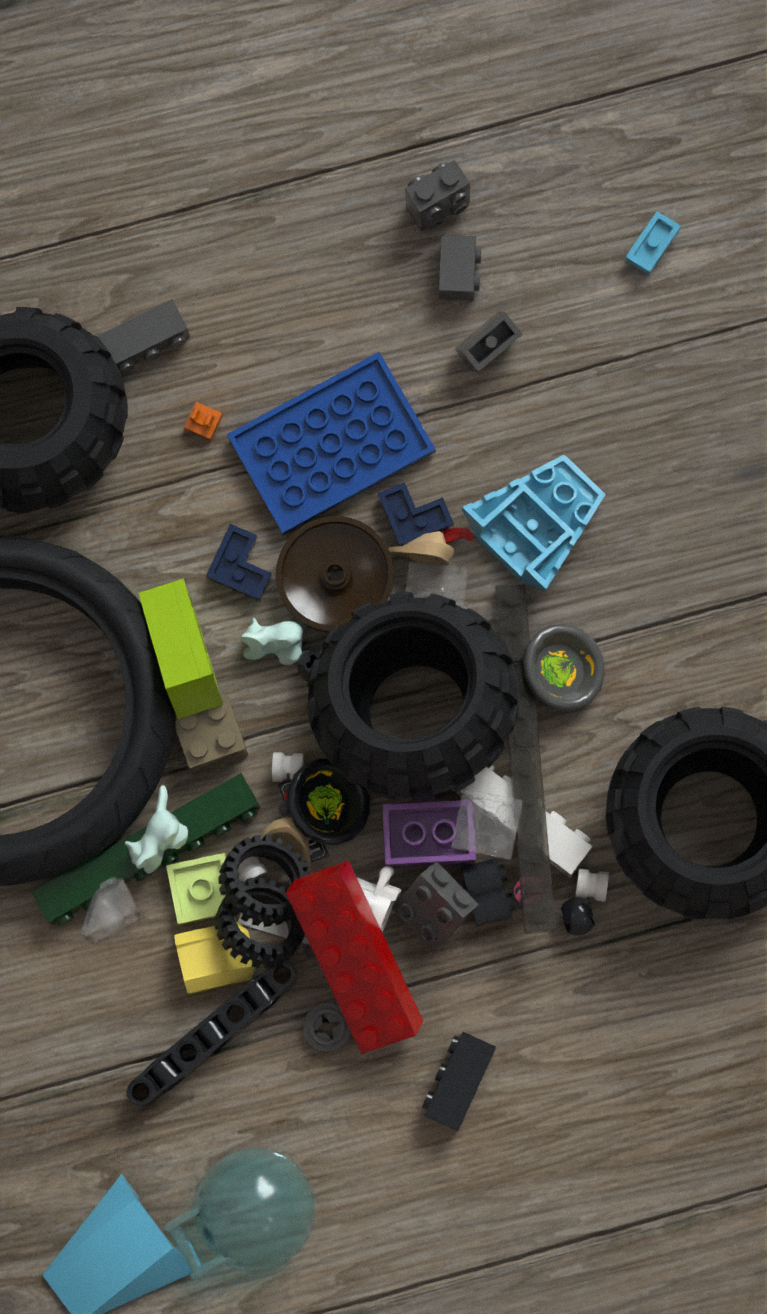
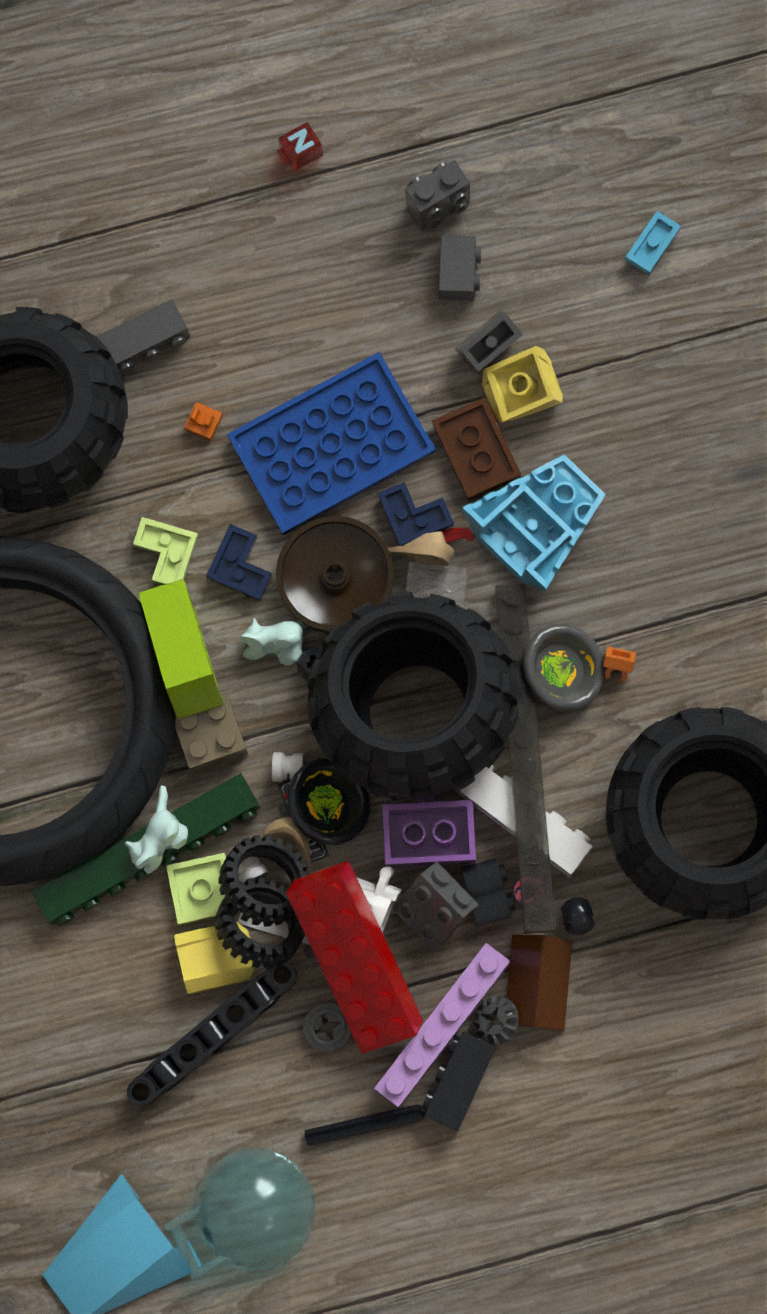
clear slope [81,877,145,945] -> none
clear plate [451,788,523,861] -> none
white wheel [575,868,609,902] -> none
none -> yellowish green plate [133,517,198,585]
none -> clear red brick [277,122,323,171]
none -> black axle [304,1104,424,1146]
none -> lavender brick [374,943,510,1108]
none -> reddish brown plate [432,397,521,500]
none -> dark grey gear [472,996,519,1045]
none -> light yellow slope [482,346,563,423]
none -> reddish brown slope [507,935,572,1031]
none -> orange tile [603,646,636,682]

